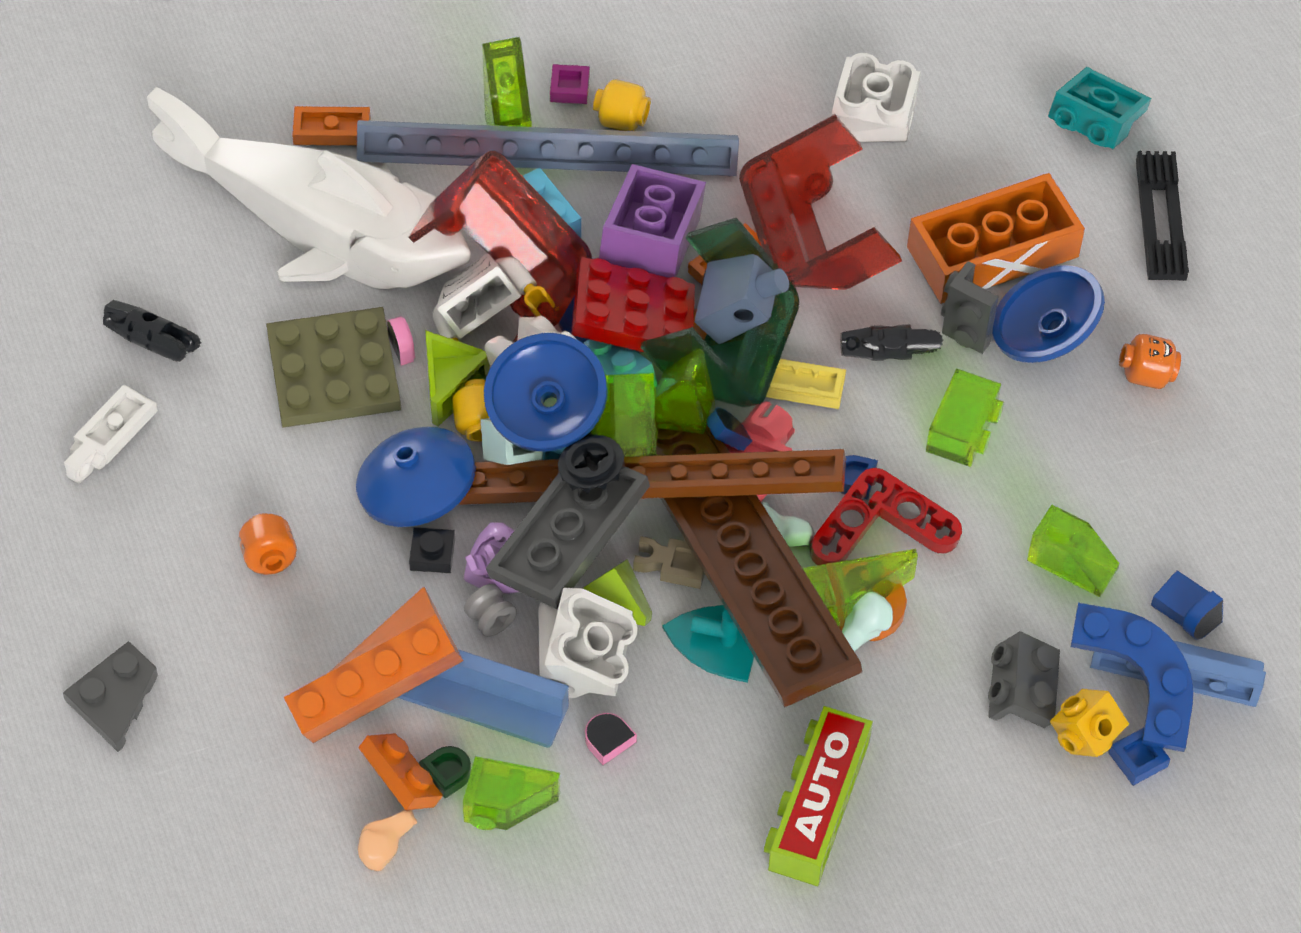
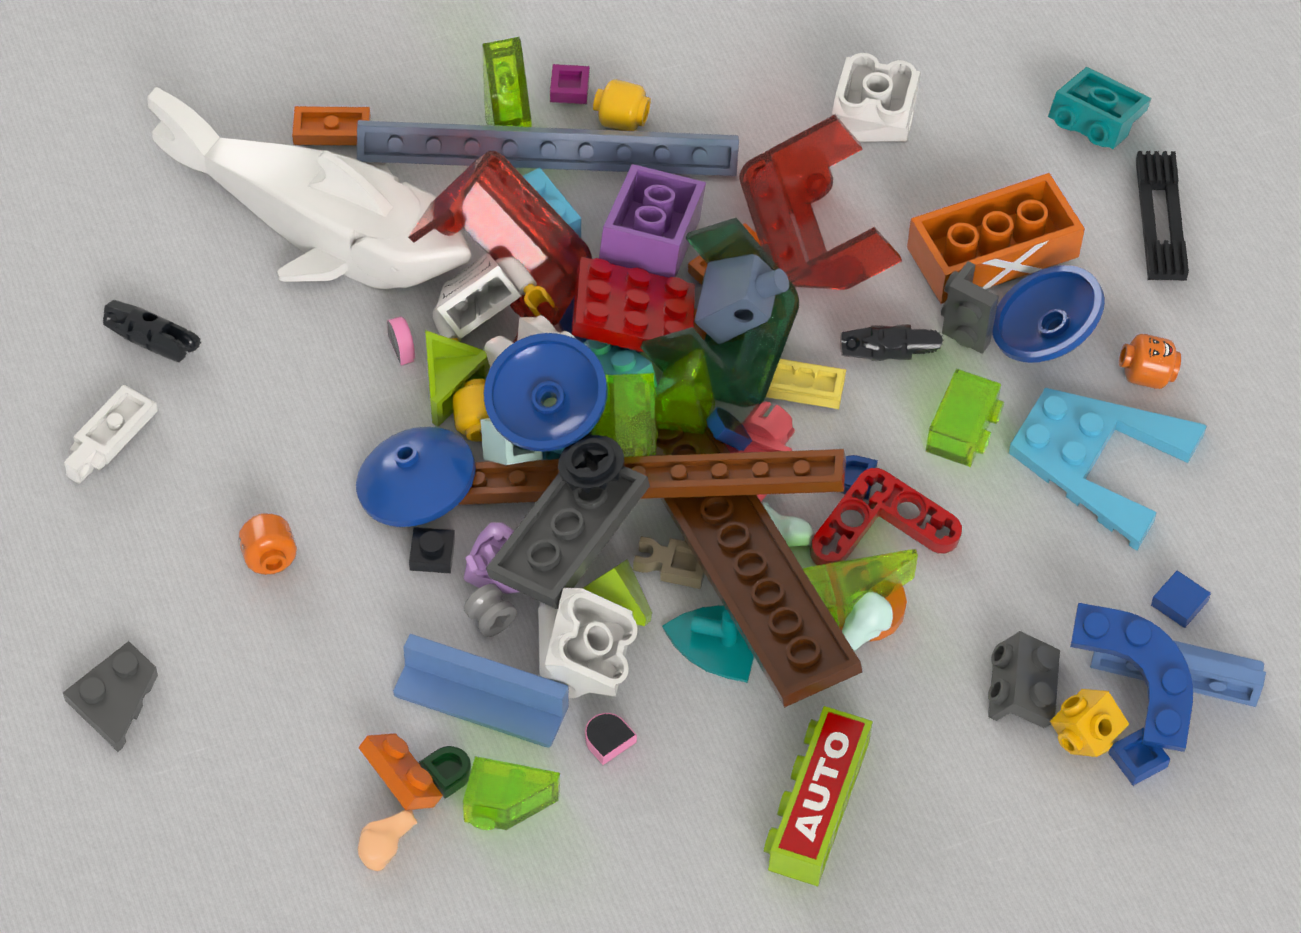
olive plate [266,307,401,428] -> none
orange wedge [284,587,464,743] -> none
clear neon green slope [1027,505,1120,597] -> none
tile [1183,591,1223,640] -> none
none -> medium azure wing [1009,388,1207,551]

